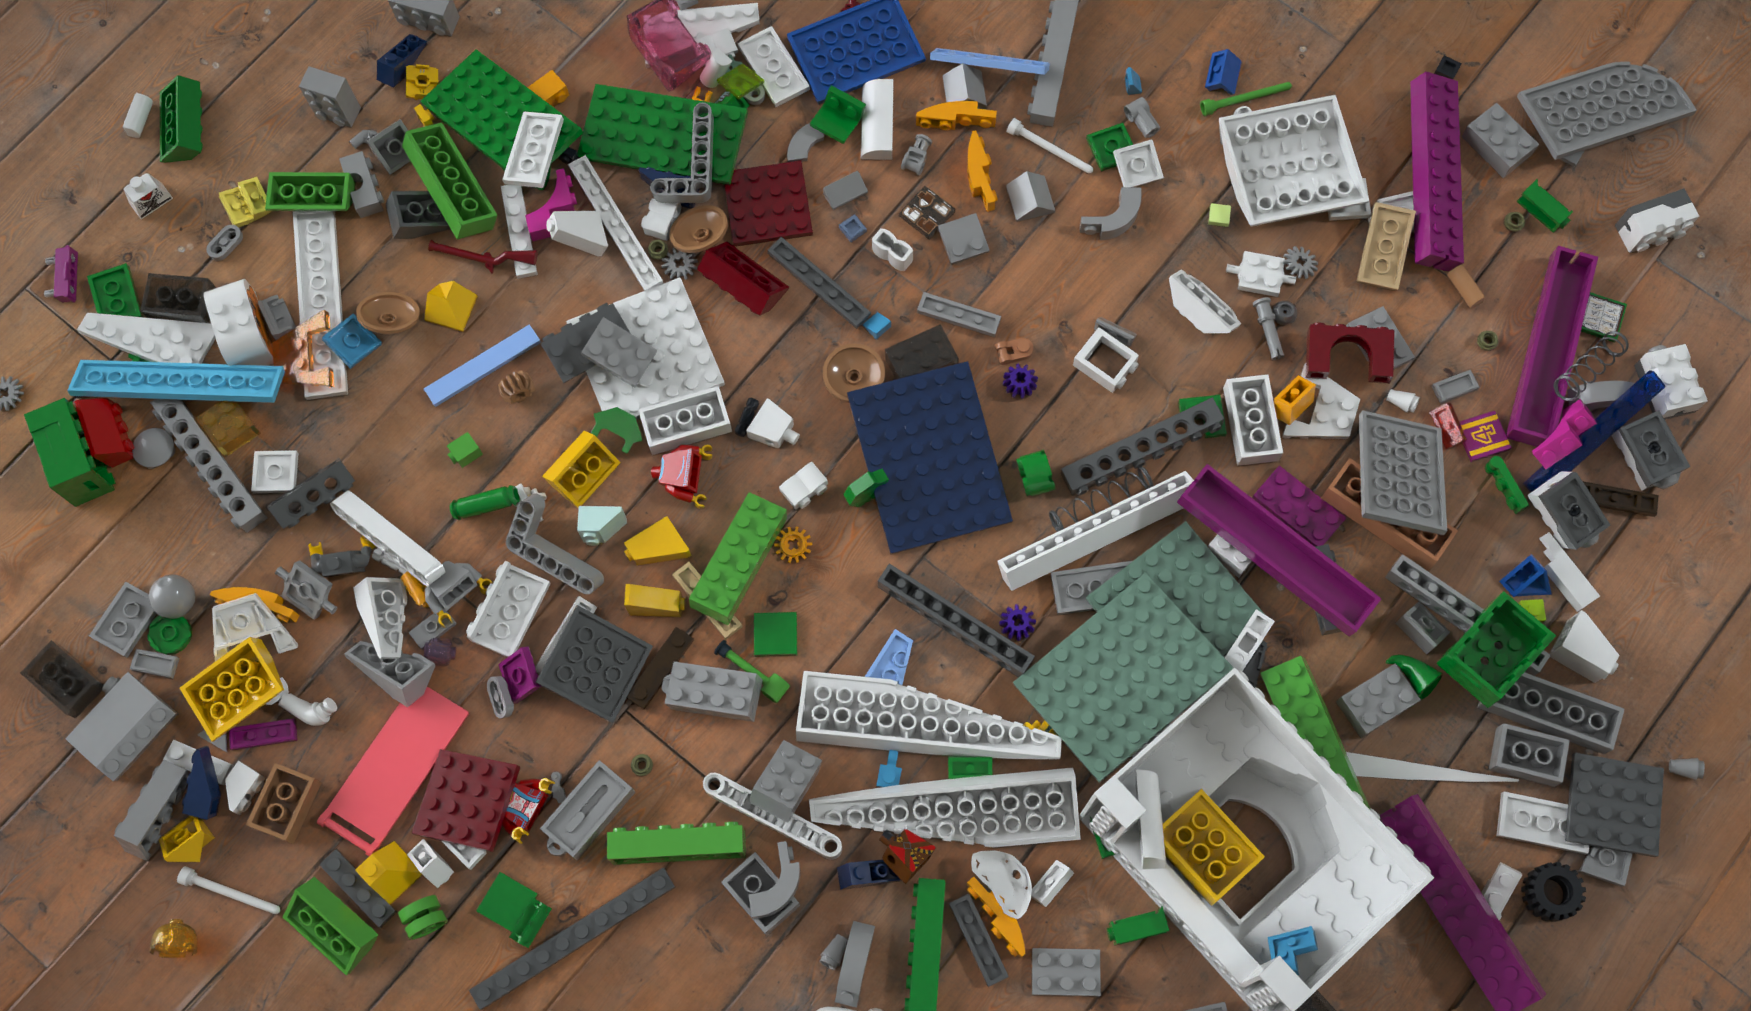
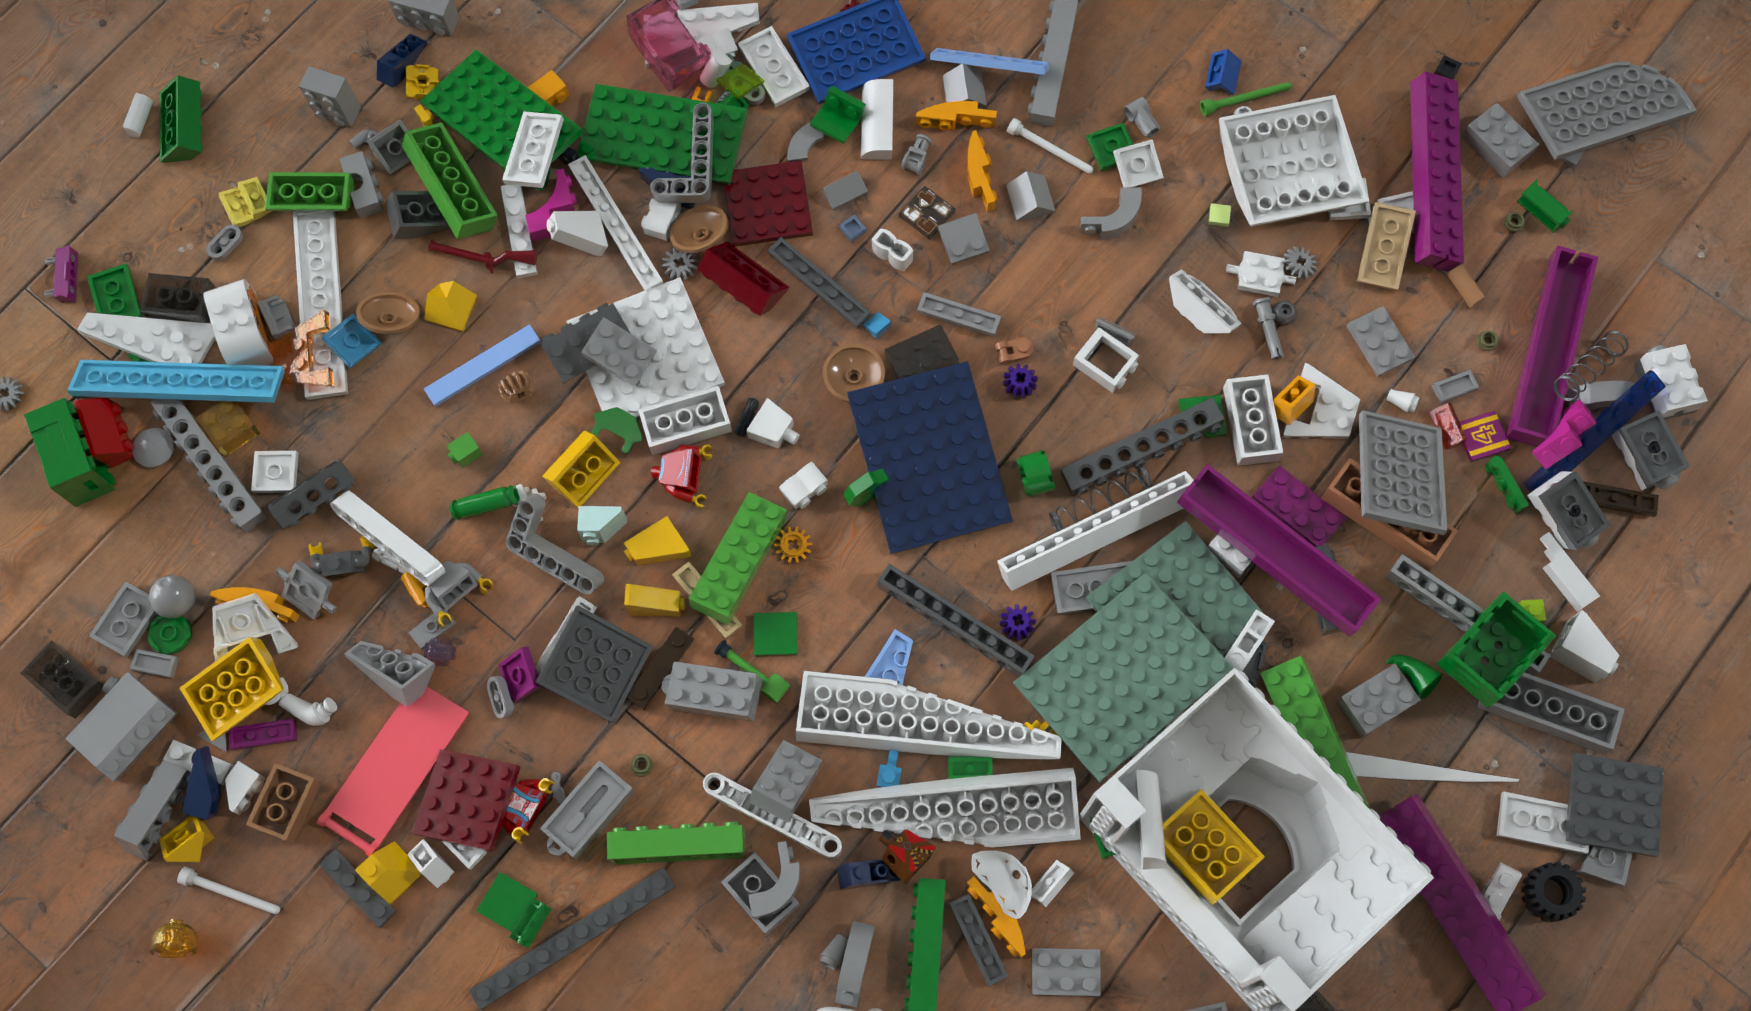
white torso [124,173,173,219] -> none
bright green slope [283,877,378,976] -> none
white wedge [353,577,408,659] -> none
bright green wheel [398,895,448,940] -> none
white bracket [466,561,551,657] -> none
olive plate [648,240,668,260] -> none
green window [1106,906,1169,946] -> none
dark azure slope [1125,67,1142,95] -> none
dark azure plate [1268,926,1318,975] -> none
dark red arch [1305,322,1395,384] -> none
light grey slope [1395,601,1450,655] -> none
light grey brick [1489,723,1570,787] -> none
blue slope [1499,554,1552,597] -> none
tile [1581,292,1627,343] -> none
white piece [1615,188,1699,253] -> none
light grey cone [1669,758,1705,780] -> none

